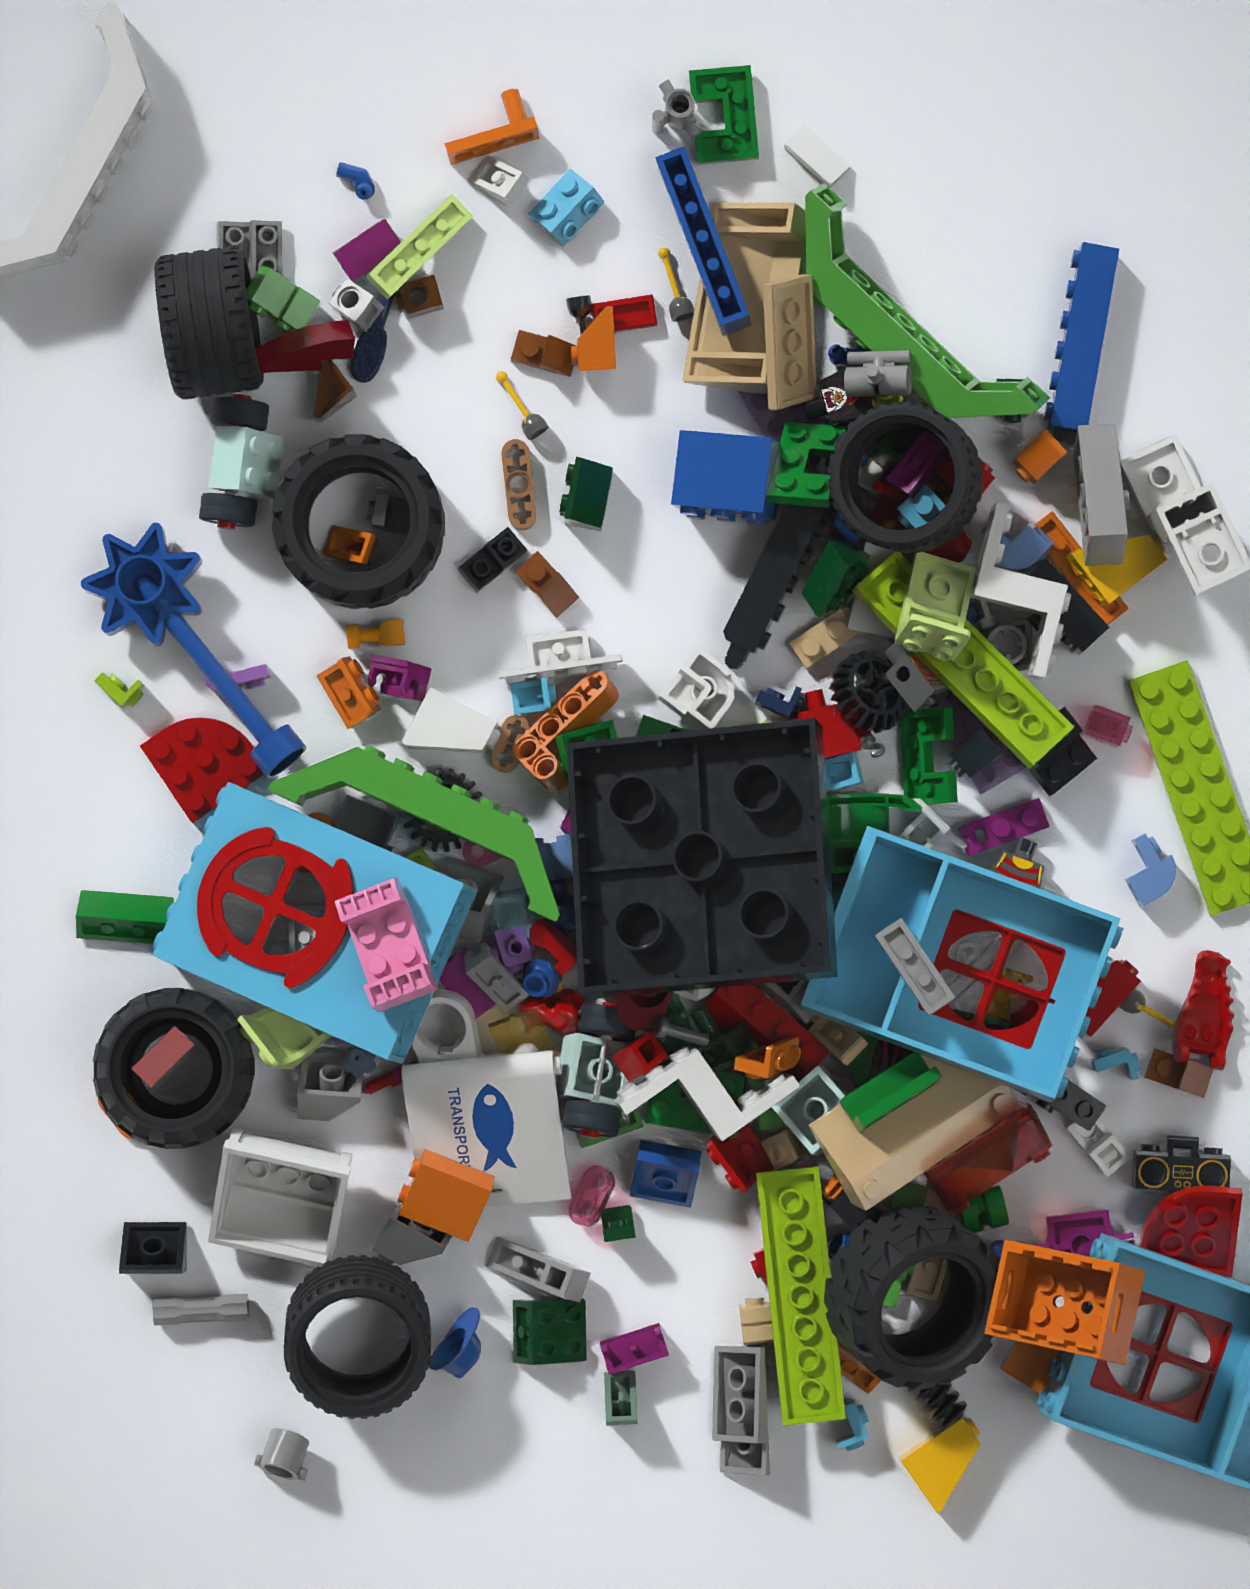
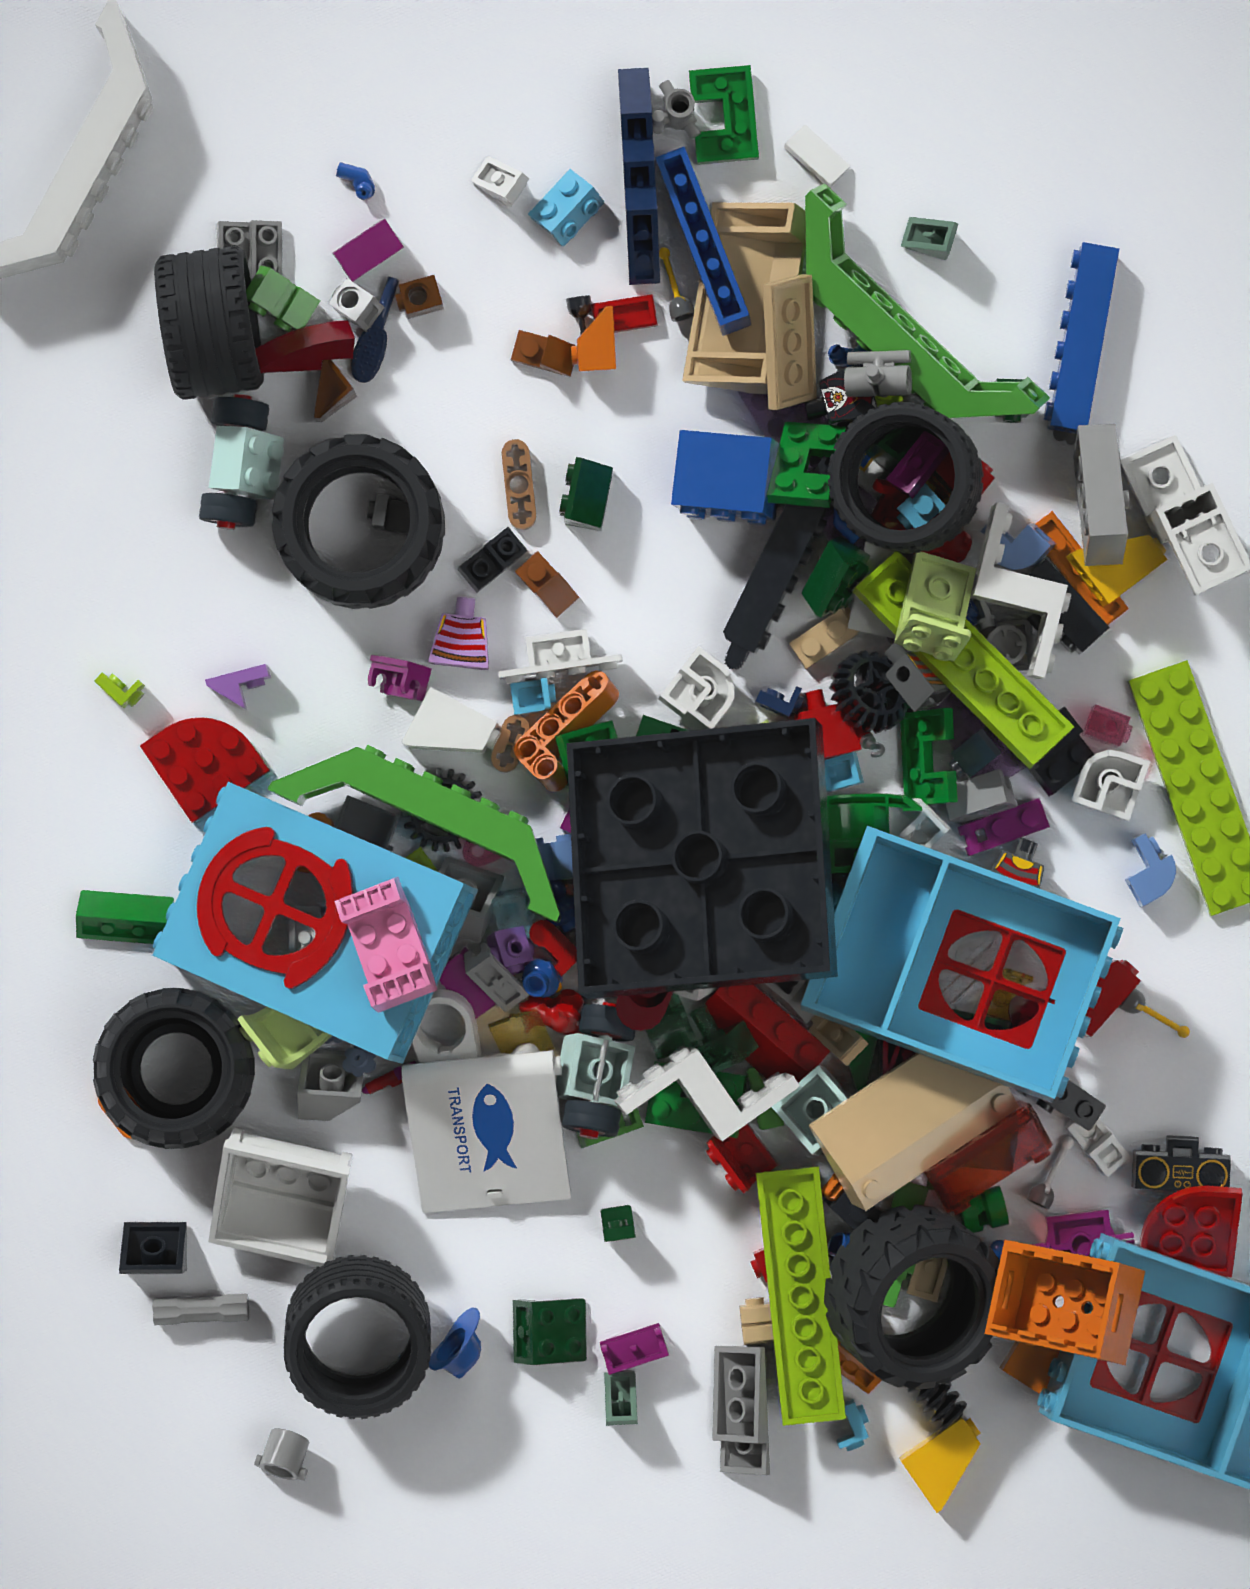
blue piece [81,522,307,778] -> none
red sticker [131,1026,194,1087] -> none
orange bracket [316,656,382,729] -> none
orange slope [323,525,378,565] -> none
light orange leg [346,619,406,649] -> none
yellowish green plate [366,194,473,300] -> none
dark grey slope [372,1203,452,1265] -> none
orange brick [397,1149,495,1242] -> none
orange piece [445,89,540,165] -> none
light grey slope [486,1237,591,1302] -> none
hinge [496,371,549,440] -> none
clear pink plate [568,1165,615,1227] -> none
red brick [611,1030,668,1082] -> none
blue bracket [630,1140,702,1208] -> none
dark grey piece [653,1016,709,1047] -> none
orange bracket [734,1035,801,1079] -> none
tan bracket [761,1127,806,1170] -> none
green panel [839,1052,943,1133] -> none
light grey plate [875,918,956,1016] -> none
orange slope [1013,429,1067,484] -> none
medium azure bracket [1090,1046,1141,1080] -> none
dark orange slope [1144,1048,1214,1098] -> none
red animal [1172,950,1234,1071] -> none
none -> lavender torso [429,597,489,671]
none -> dark blue arch [618,68,660,285]
none -> sand green slope [901,217,958,260]
none -> light grey hinge [946,769,1018,825]
none -> hinge [1027,1136,1074,1210]
none -> white brick [1071,750,1151,821]

